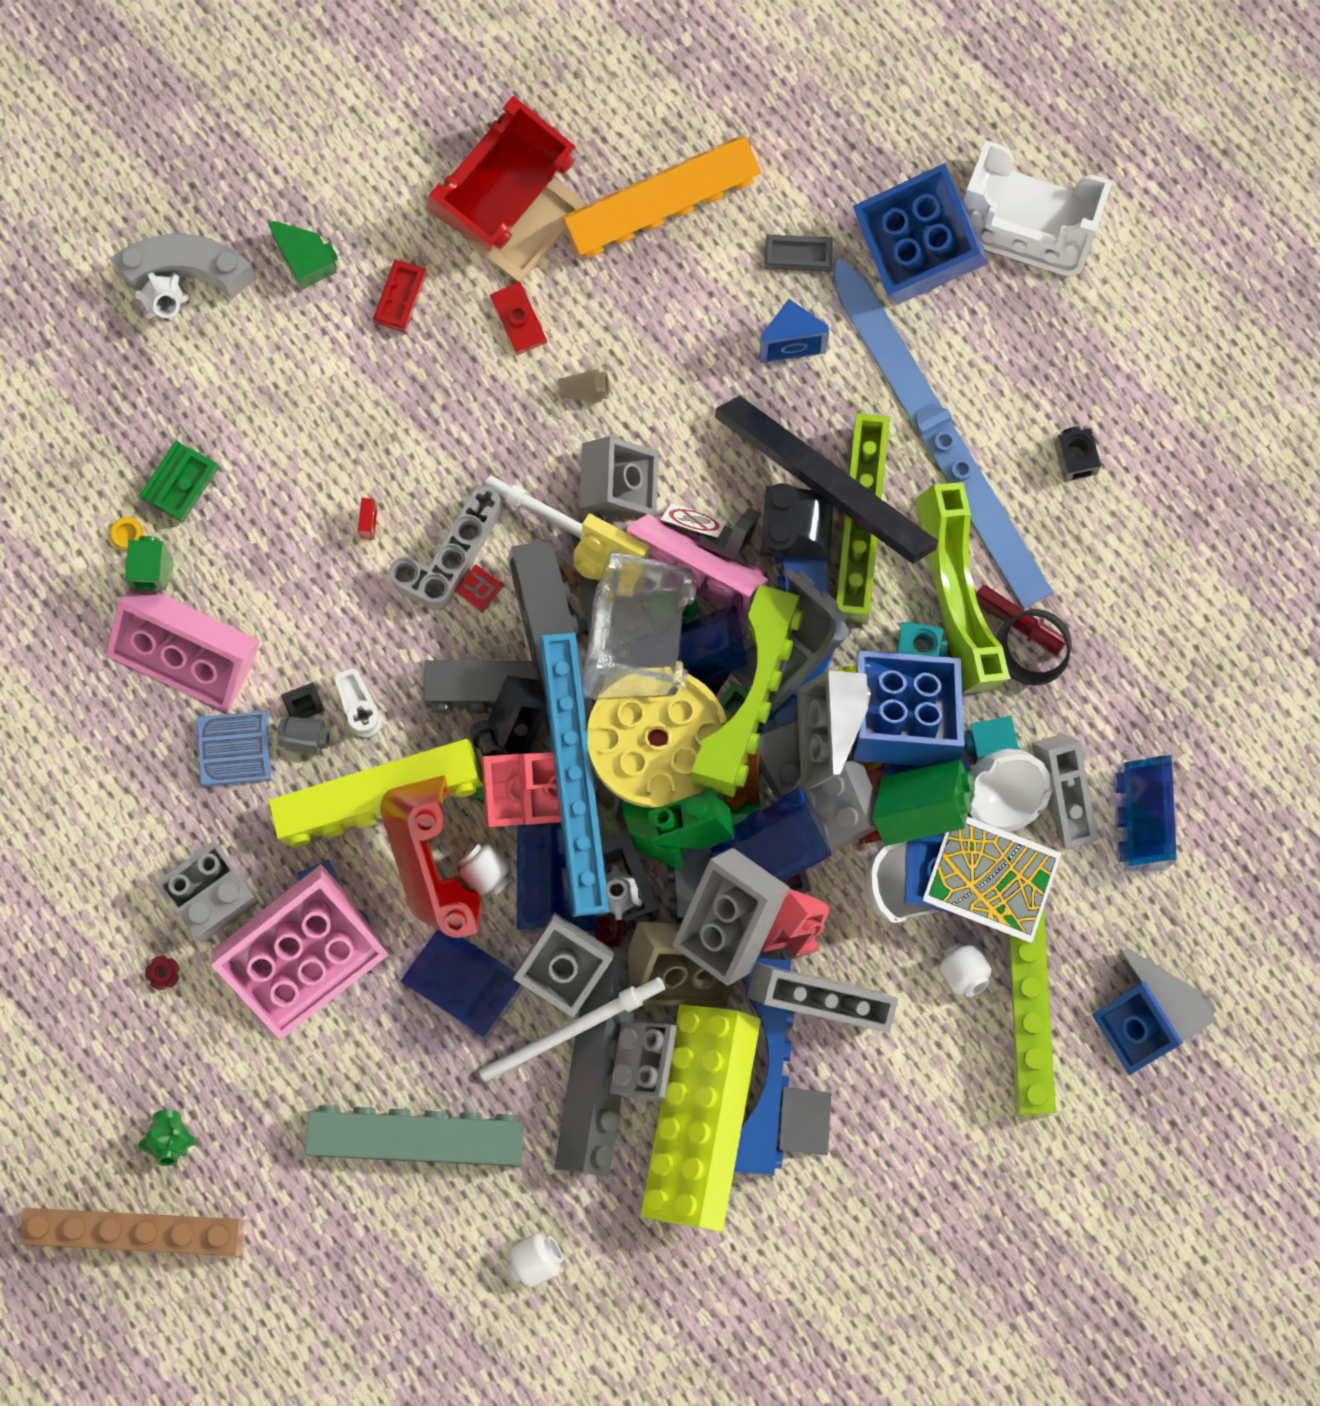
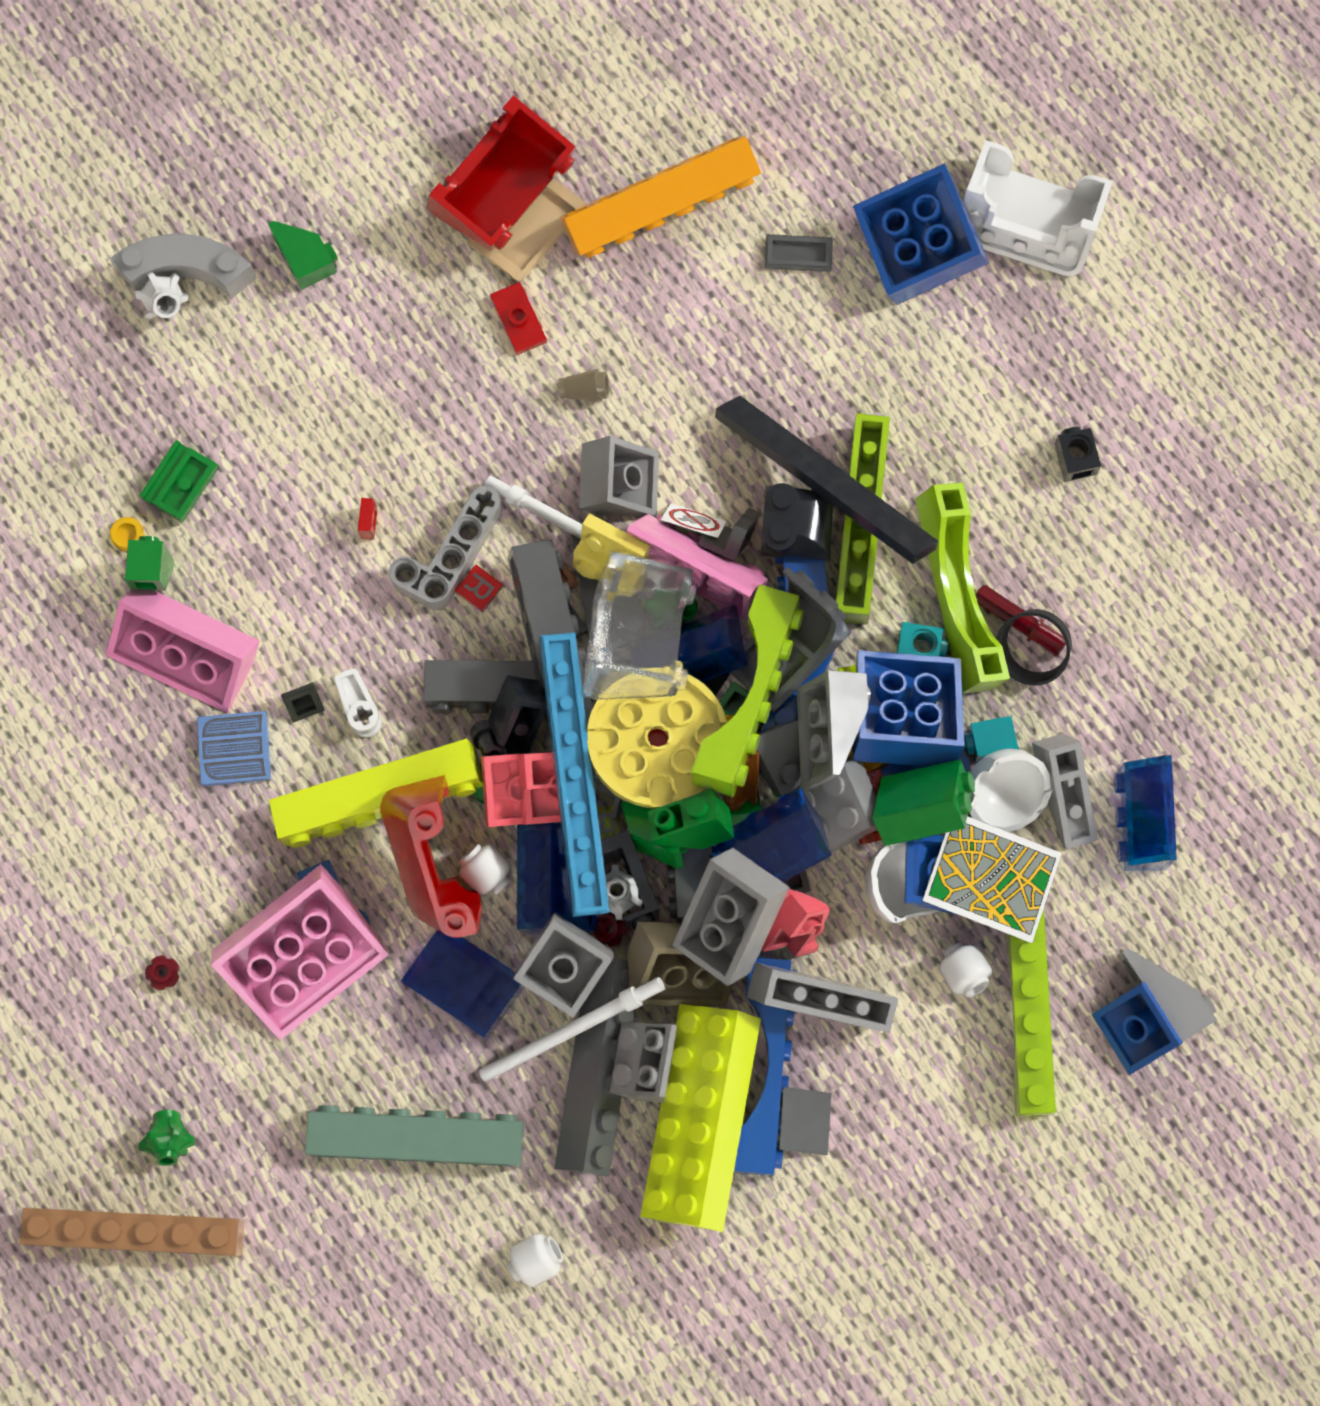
light grey slope [156,841,259,943] -> none
dark grey brick [277,717,330,755] -> none
red plate [373,259,427,333] -> none
blue slope [759,299,829,363] -> none
medium blue piece [833,258,1053,609] -> none

